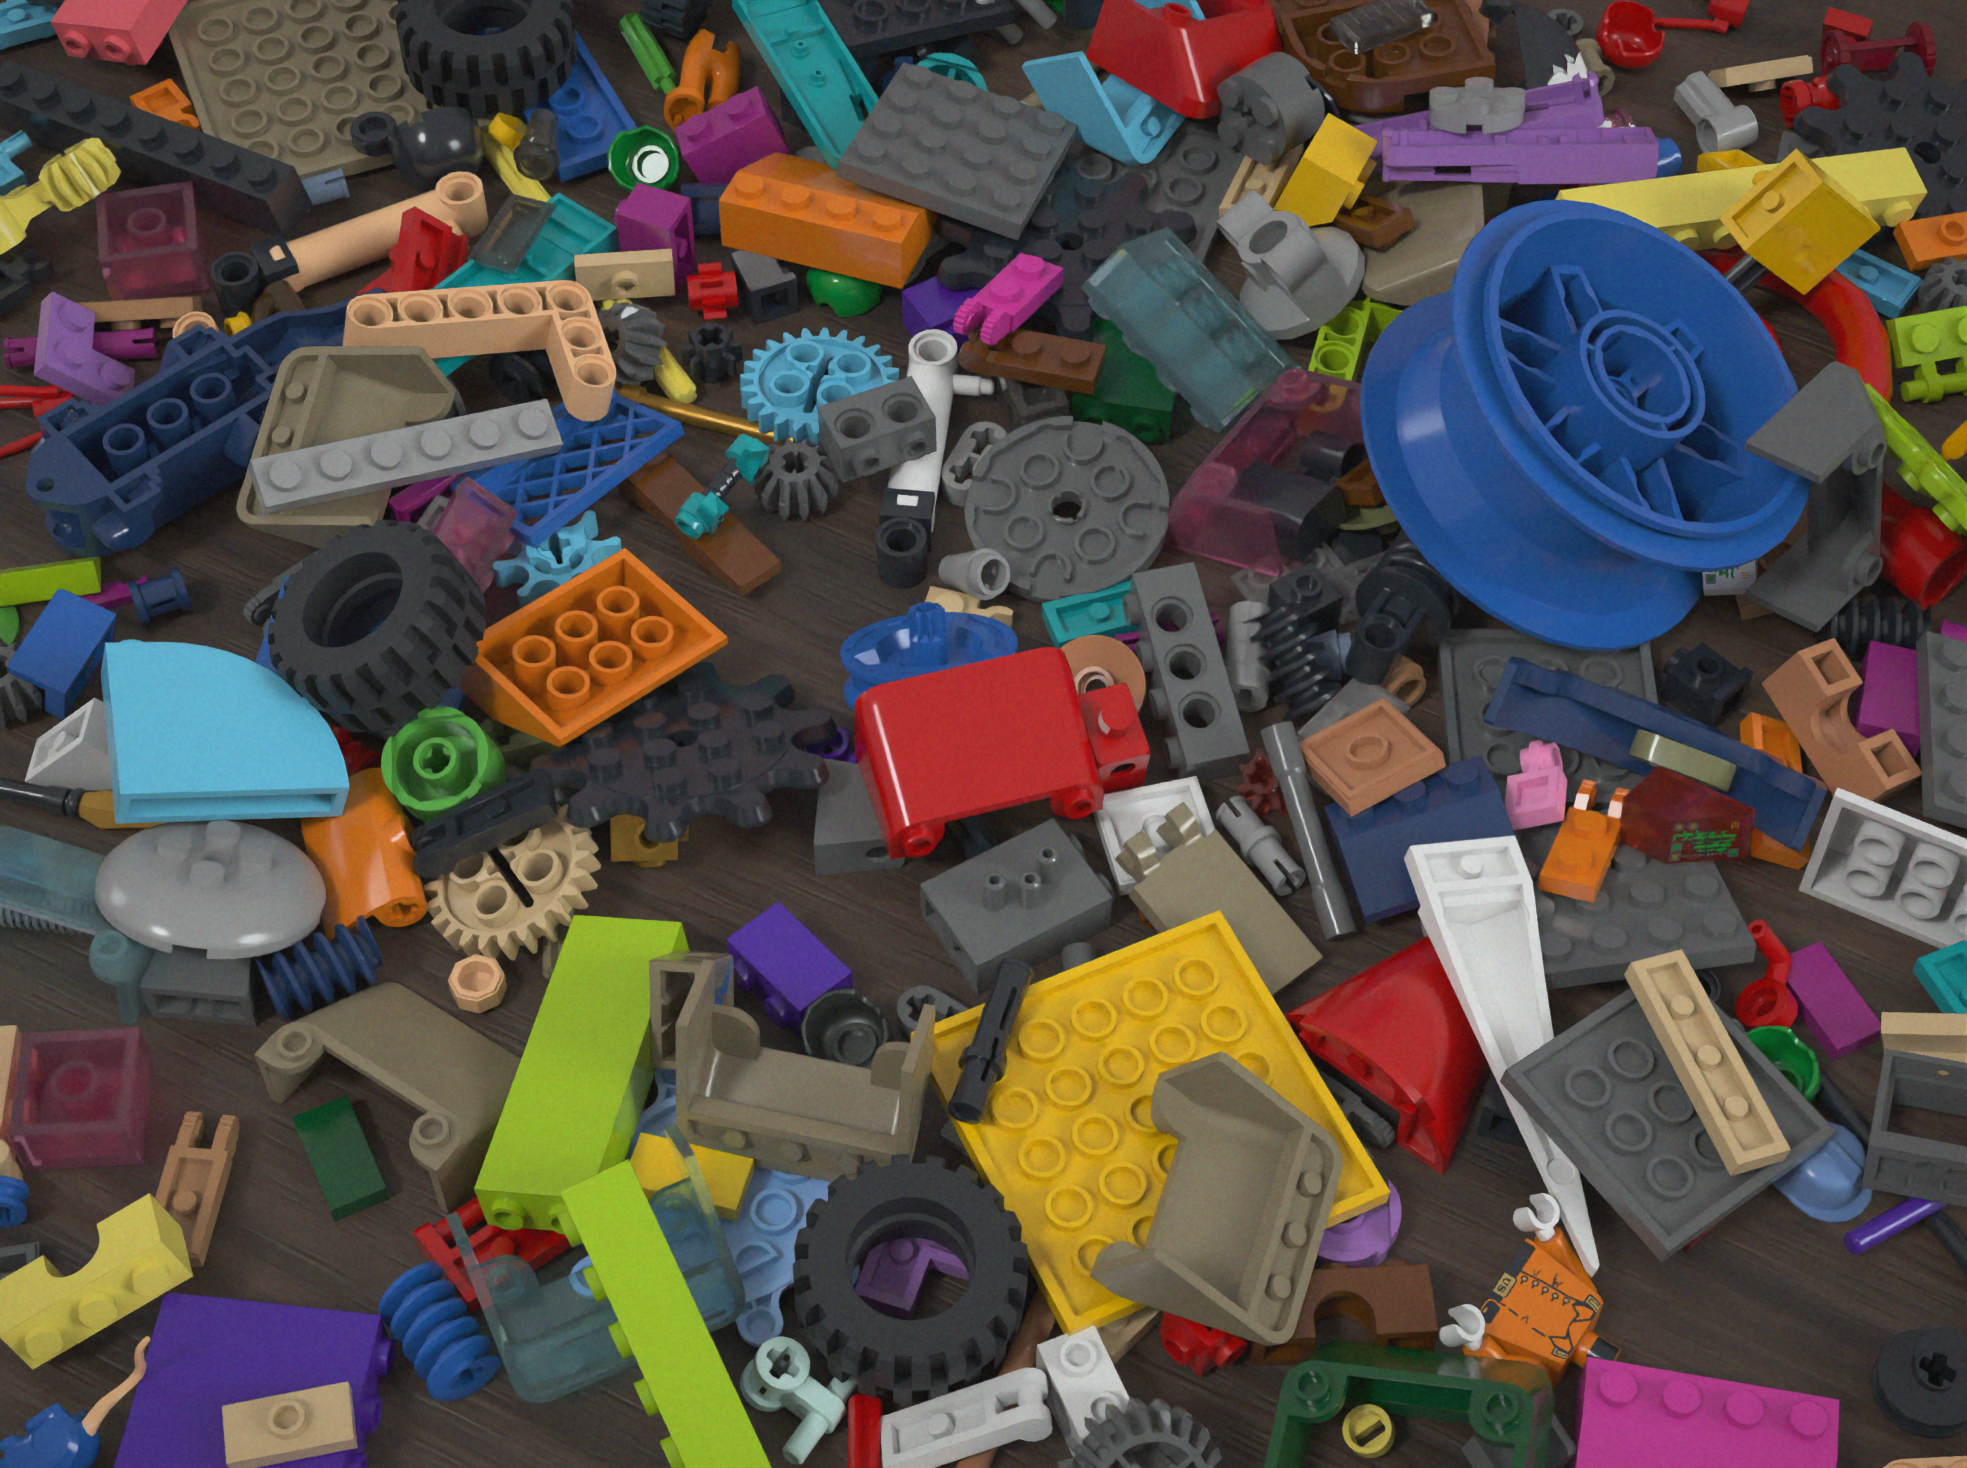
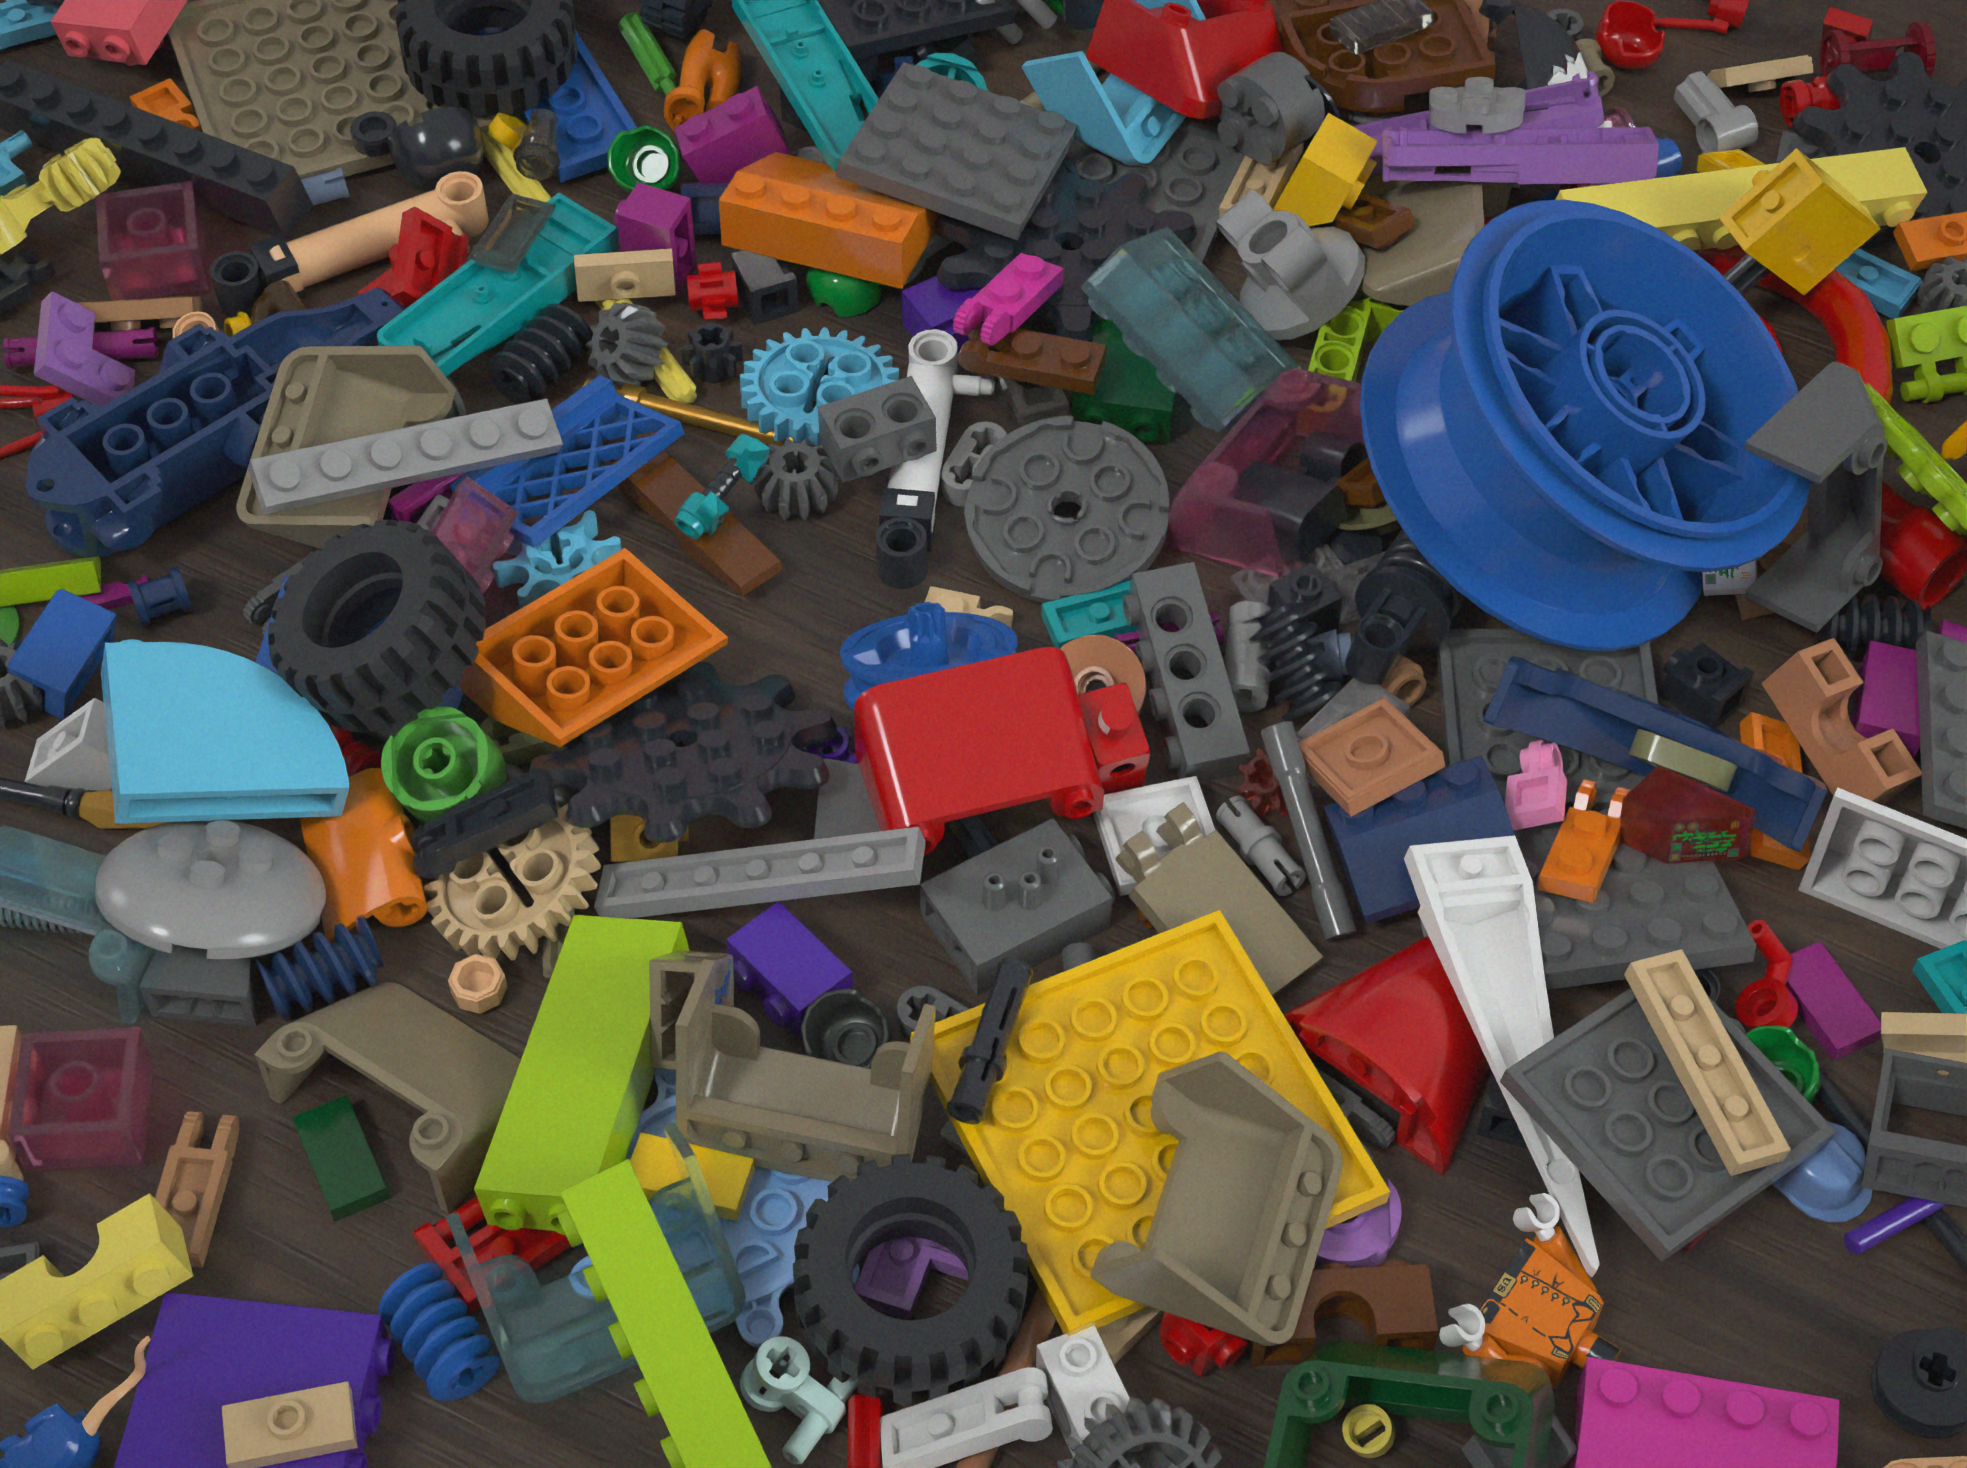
light nougat beam [343,280,616,422] -> none
light grey cone [938,548,1010,600] -> none
none -> light grey plate [594,827,926,918]

